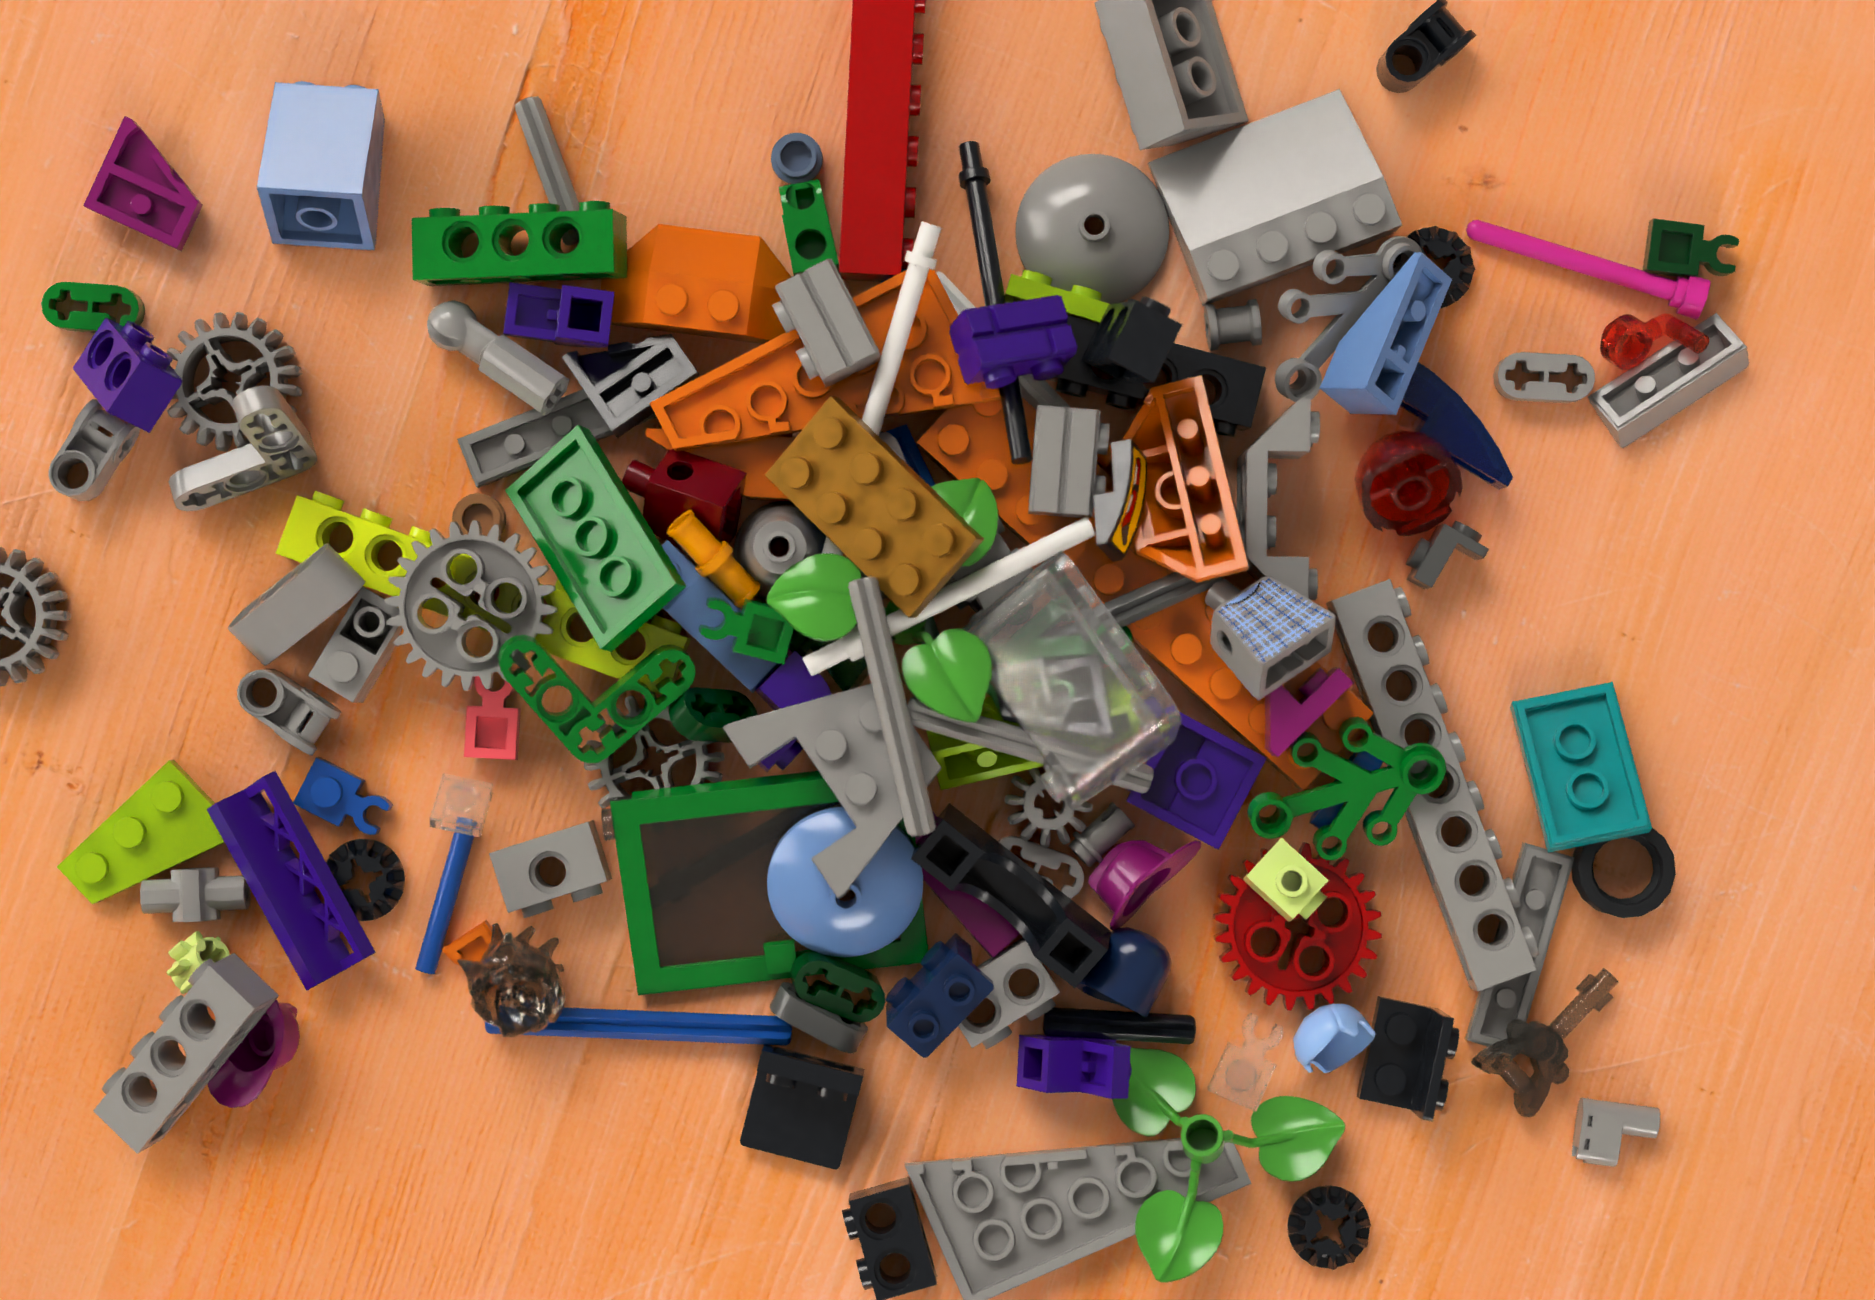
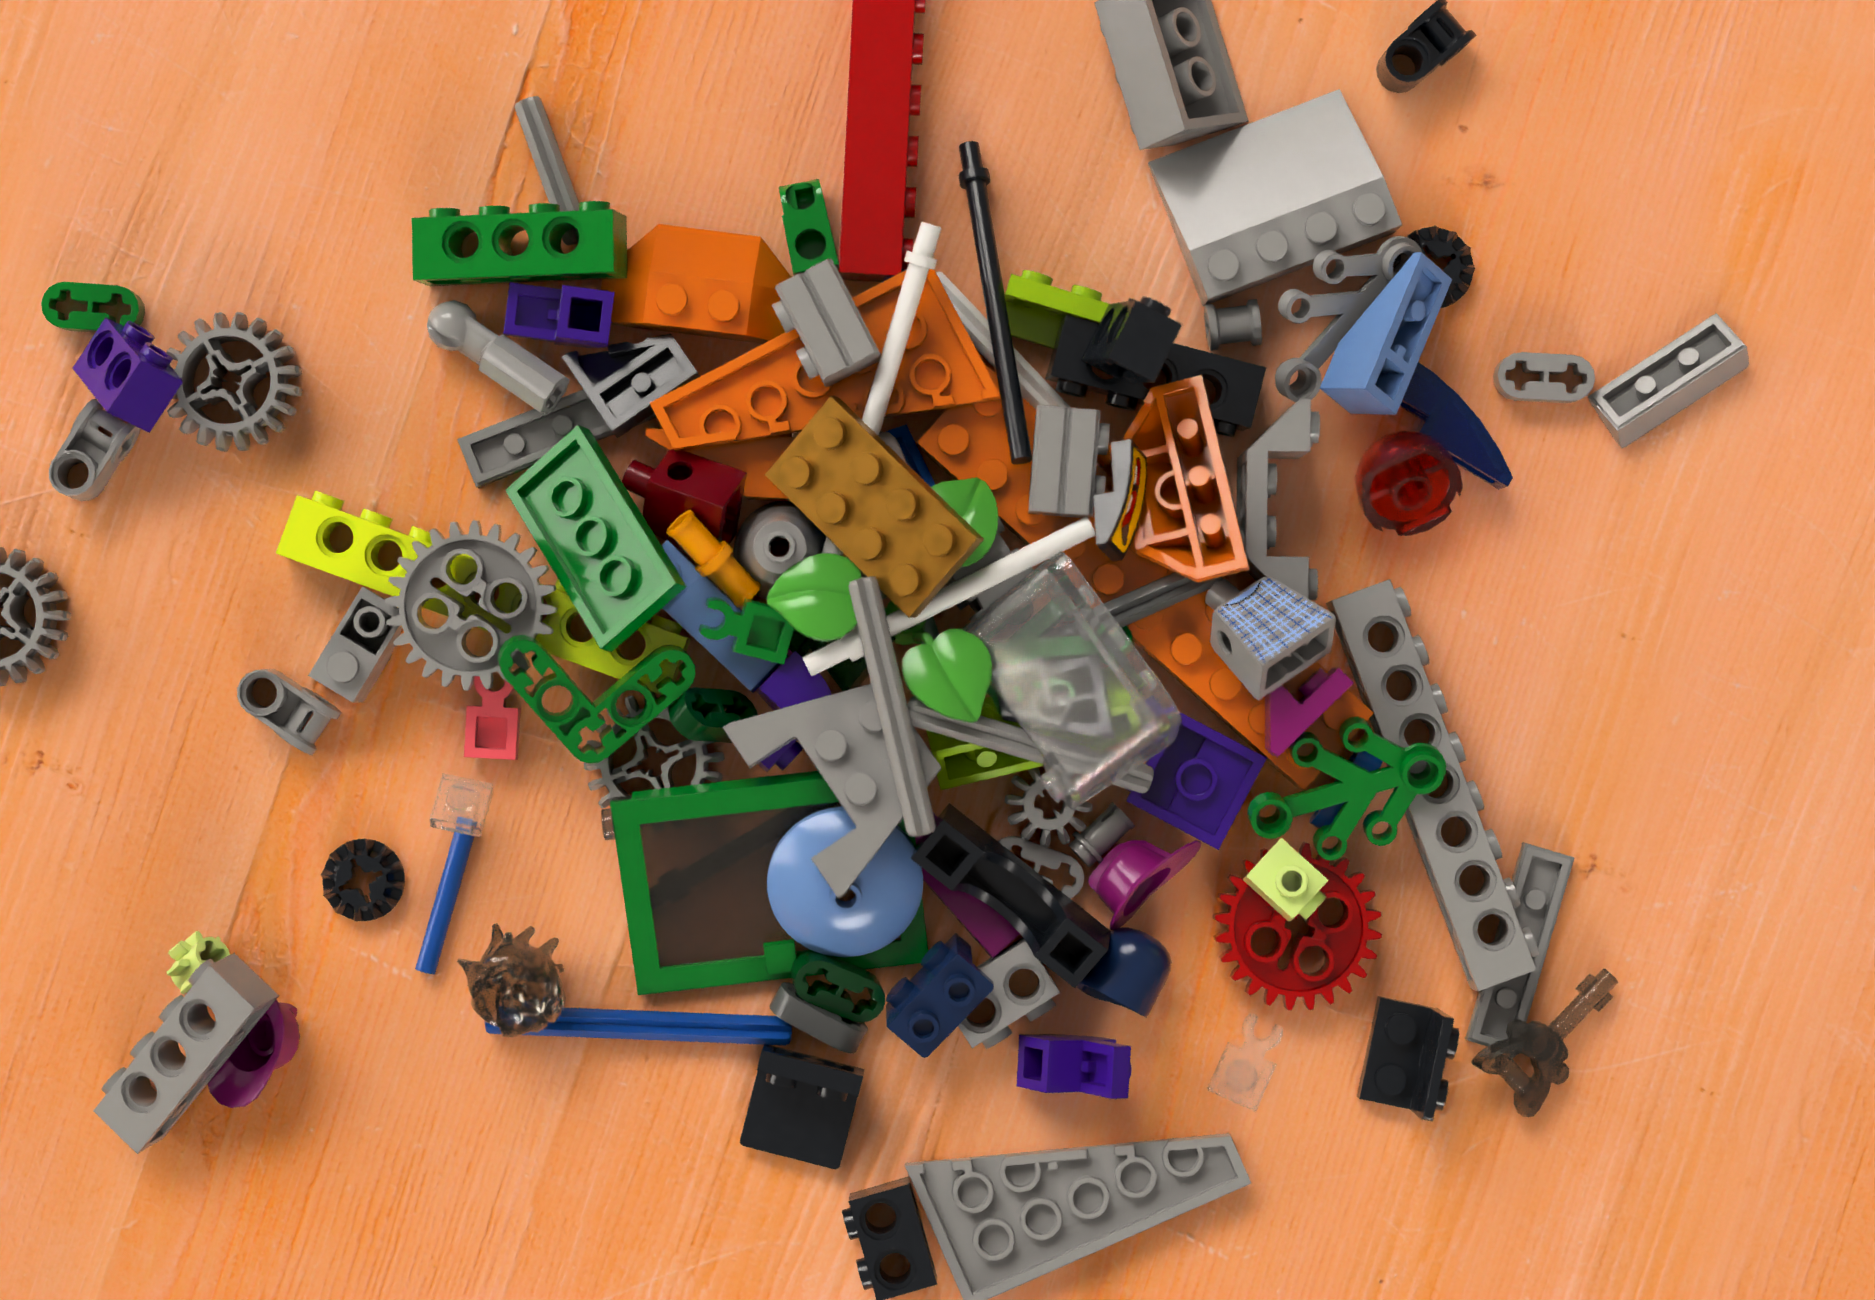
lime wing [57,760,225,904] -> none
magenta wing [83,116,203,252] -> none
light grey axle [140,867,251,922] -> none
light grey beam [168,386,317,511] -> none
dark purple fence [206,771,376,991] -> none
light grey beam [227,543,365,666] -> none
slope [257,81,385,250] -> none
blue plate [293,757,393,835] -> none
orange tile [442,920,514,972] -> none
medium nougat tile [452,493,506,536] -> none
light grey brick [489,820,612,918] -> none
sand blue plate [771,133,823,184] -> none
dark purple brick [949,295,1077,389] -> none
light grey dish [1015,154,1169,304] -> none
black axle [1043,1007,1196,1044] -> none
bright green plant [1112,1047,1345,1283] -> none
black gear [1287,1186,1371,1270] -> none
light blue hair [1293,1003,1376,1073] -> none
dark grey bracket [1406,521,1489,589] -> none
dark pink piece [1466,220,1711,320] -> none
teal tile [1510,682,1652,853] -> none
black tyre [1571,828,1676,918] -> none
light grey piece [1572,1098,1660,1167] -> none
clear red plate [1600,313,1709,370] -> none
dark green plate [1643,218,1739,278] -> none

